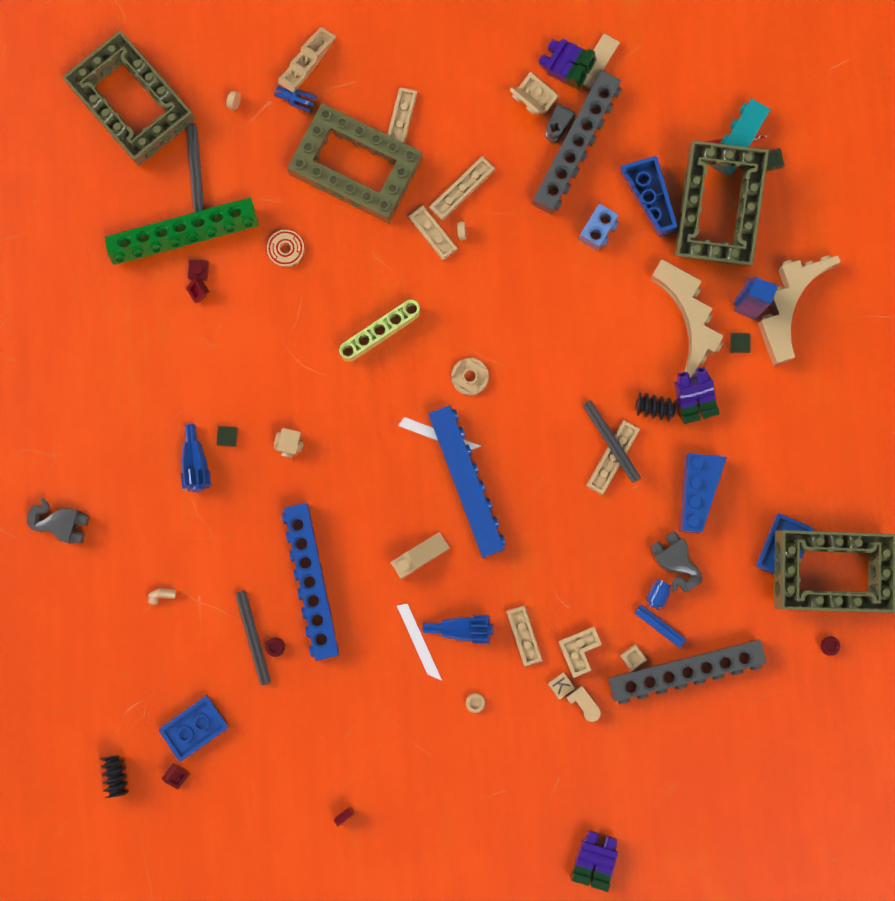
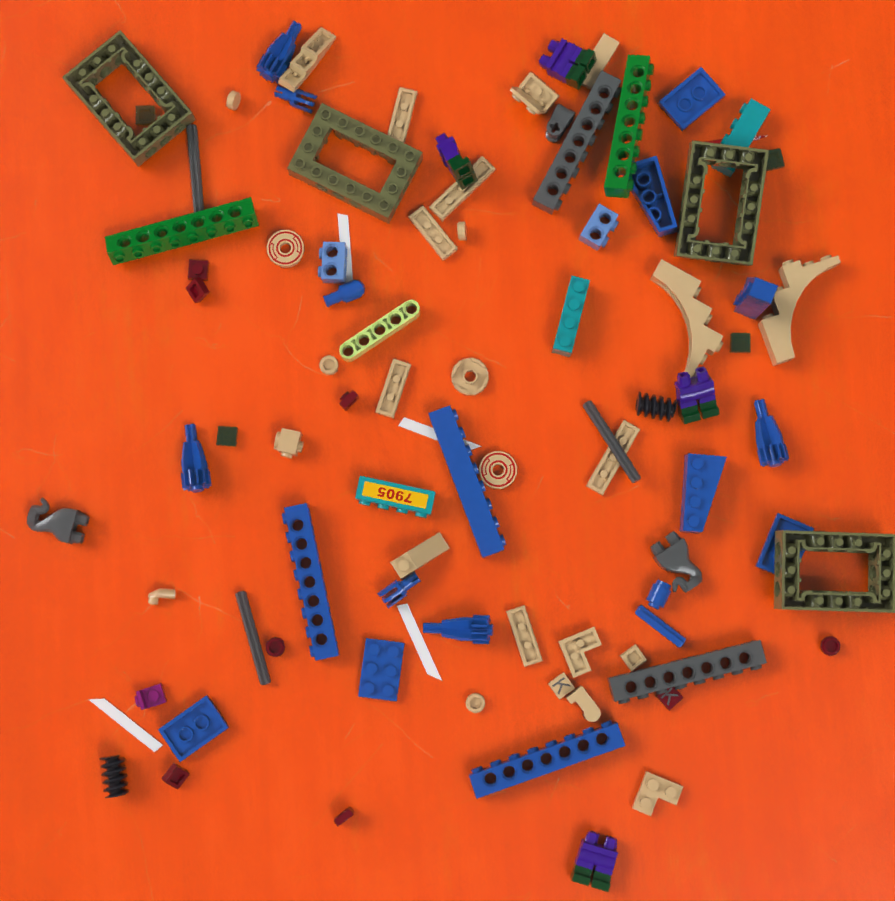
none -> white sticker [89,698,163,752]
none -> magenta bracket [135,683,167,710]
none -> tile [136,105,156,126]
none -> blue piece [256,21,302,83]
none -> medium blue brick [318,242,348,284]
none -> tan tile [319,355,339,375]
none -> blue arm [323,280,365,307]
none -> white sticker [337,213,353,283]
none -> dark red plate [339,390,359,411]
none -> brick [355,476,436,518]
none -> blue plate [358,638,405,702]
none -> tan tile [375,358,411,419]
none -> blue arm [377,572,421,609]
none -> hips [435,133,478,190]
none -> blue brick [469,720,626,799]
none -> tan tile [479,451,517,489]
none -> teal brick [552,276,590,357]
none -> green brick [604,55,654,198]
none -> tan plate [632,771,683,816]
none -> dark red tile [656,687,684,711]
none -> blue plate [658,67,726,131]
none -> blue piece [754,399,789,467]

